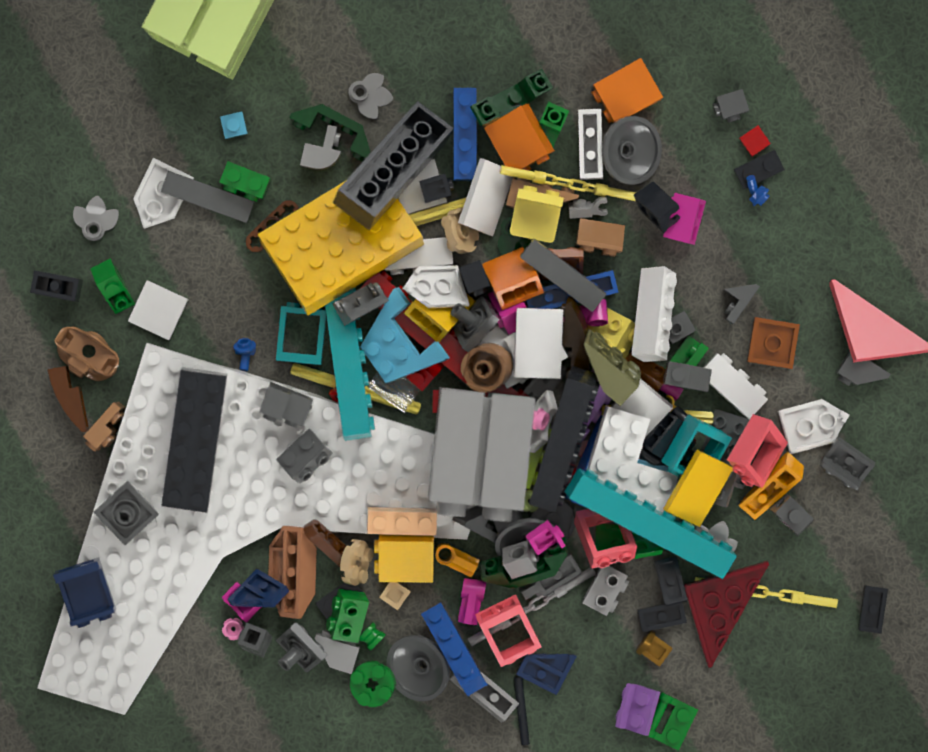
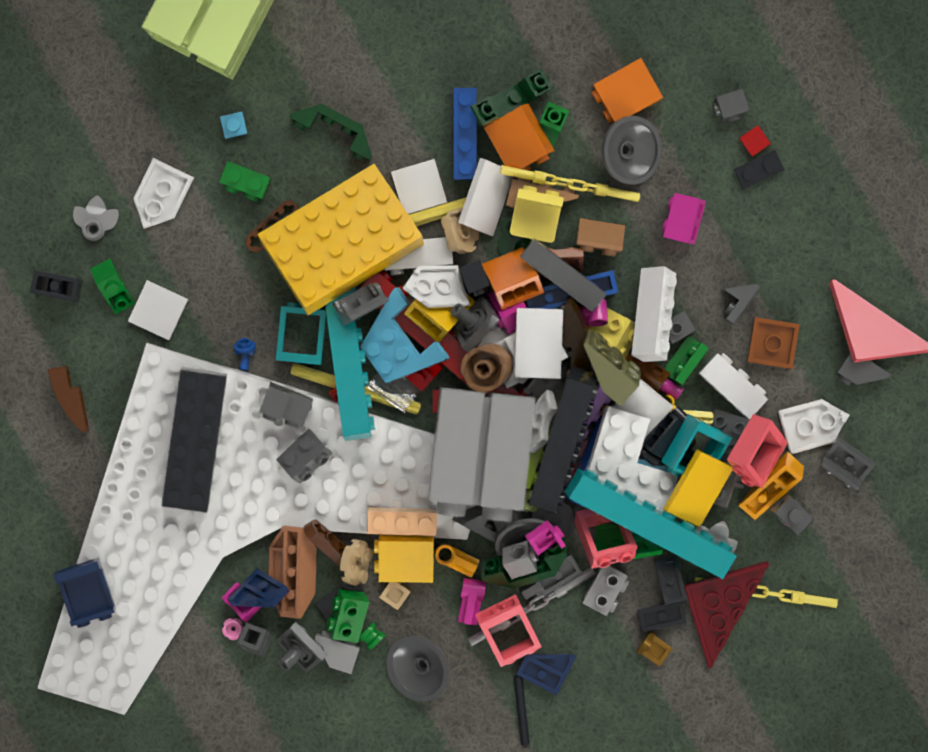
medium nougat piece [55,327,119,381] -> none
medium nougat plate [83,402,126,452] -> none
dark grey plate [93,481,159,545] -> none
dark grey tile [161,171,254,223] -> none
light grey brick [300,125,341,170] -> none
black brick [333,101,454,230] -> none
light grey plate [348,73,393,119] -> none
green plate [350,661,396,707] -> none
black bracket [419,174,455,203] -> none
blue brick [421,603,488,696] -> none
light grey brick [449,671,519,723] -> none
bright pink plate [532,408,550,430] -> none
light grey plate [568,197,608,219] -> none
white brick [578,109,603,180] -> none
medium lavender bracket [615,683,660,736] -> none
black hinge [634,181,680,233] -> none
green plate [648,692,698,751] -> none
dark grey slope [663,361,712,392] -> none
blue plate [746,175,770,206] -> none
black plate [858,585,888,634] -> none

